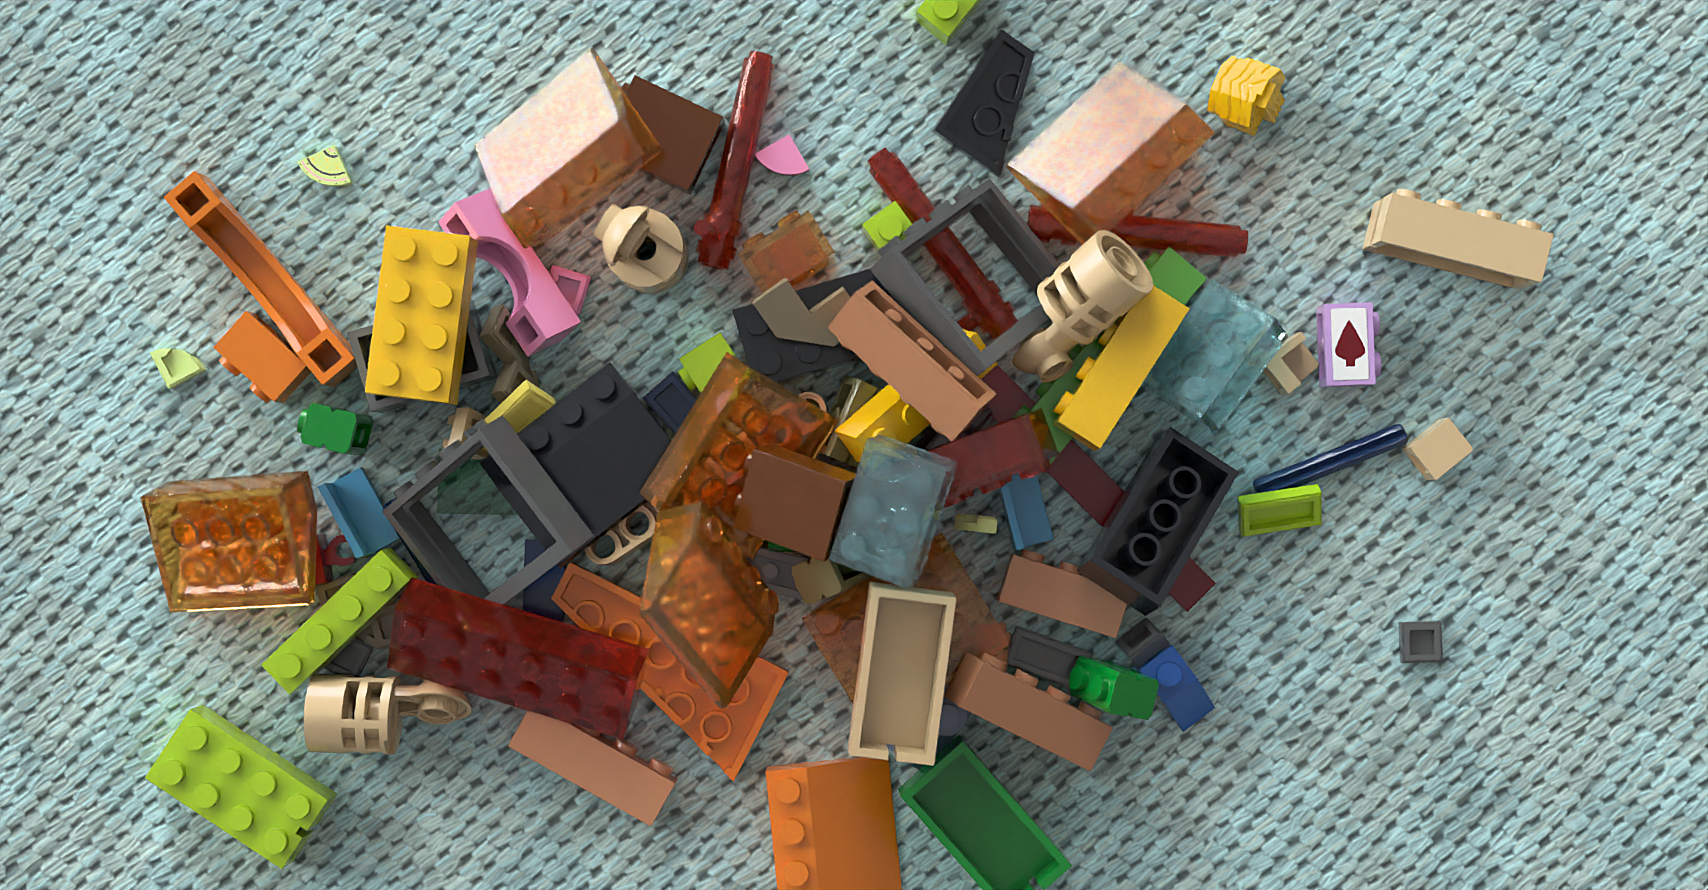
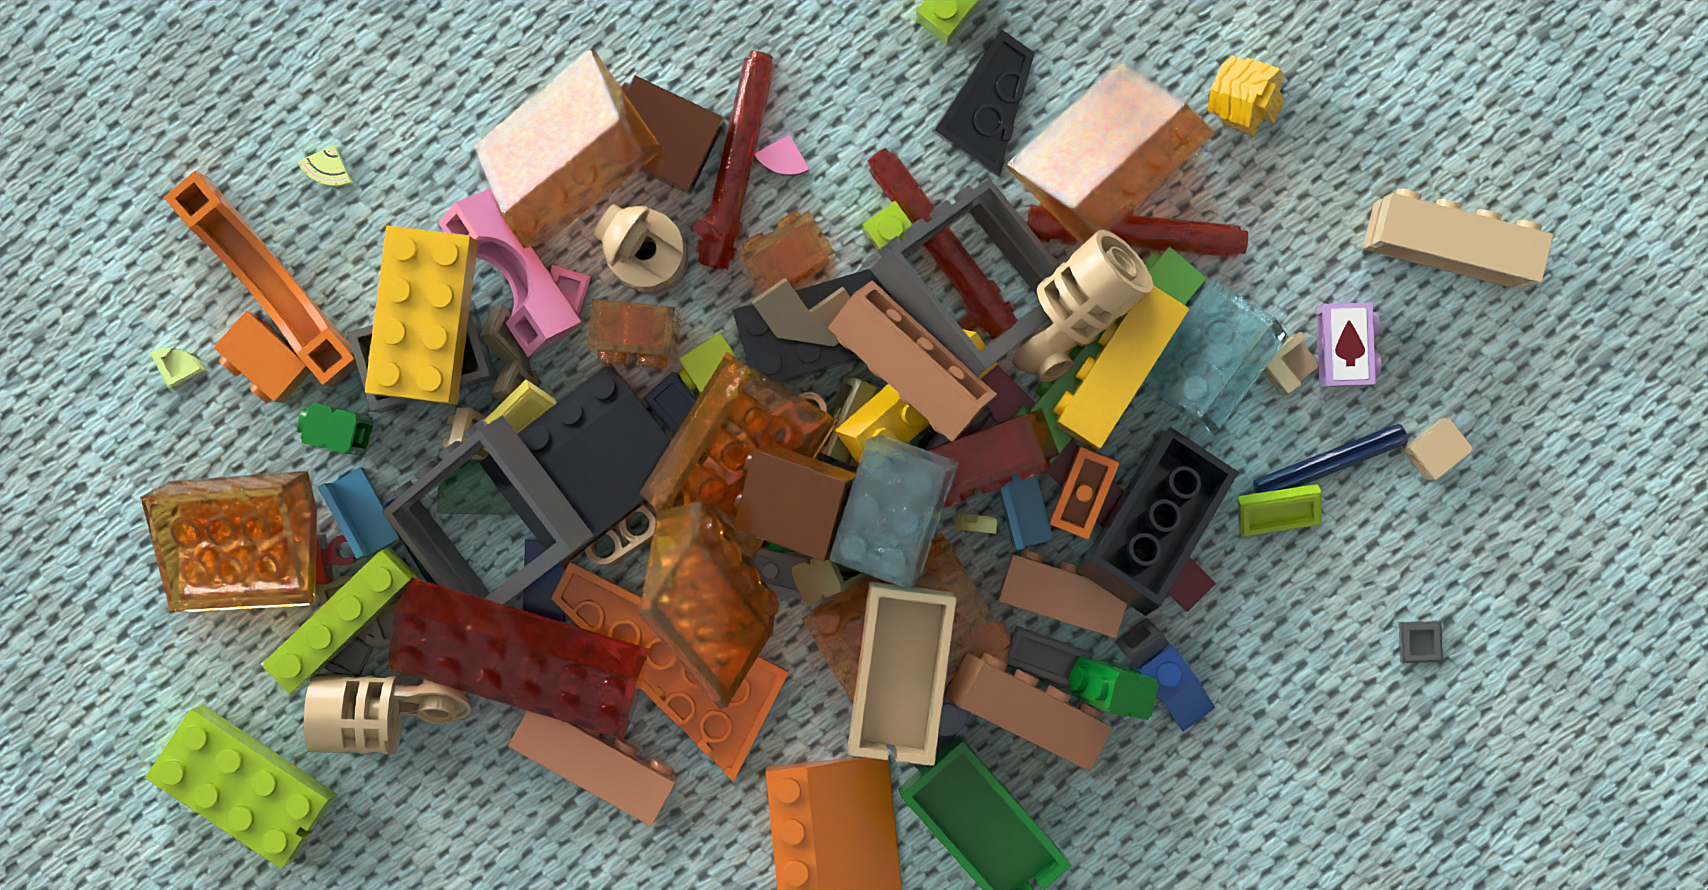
none -> clear orange brick [587,299,682,369]
none -> orange brick [1049,445,1120,540]

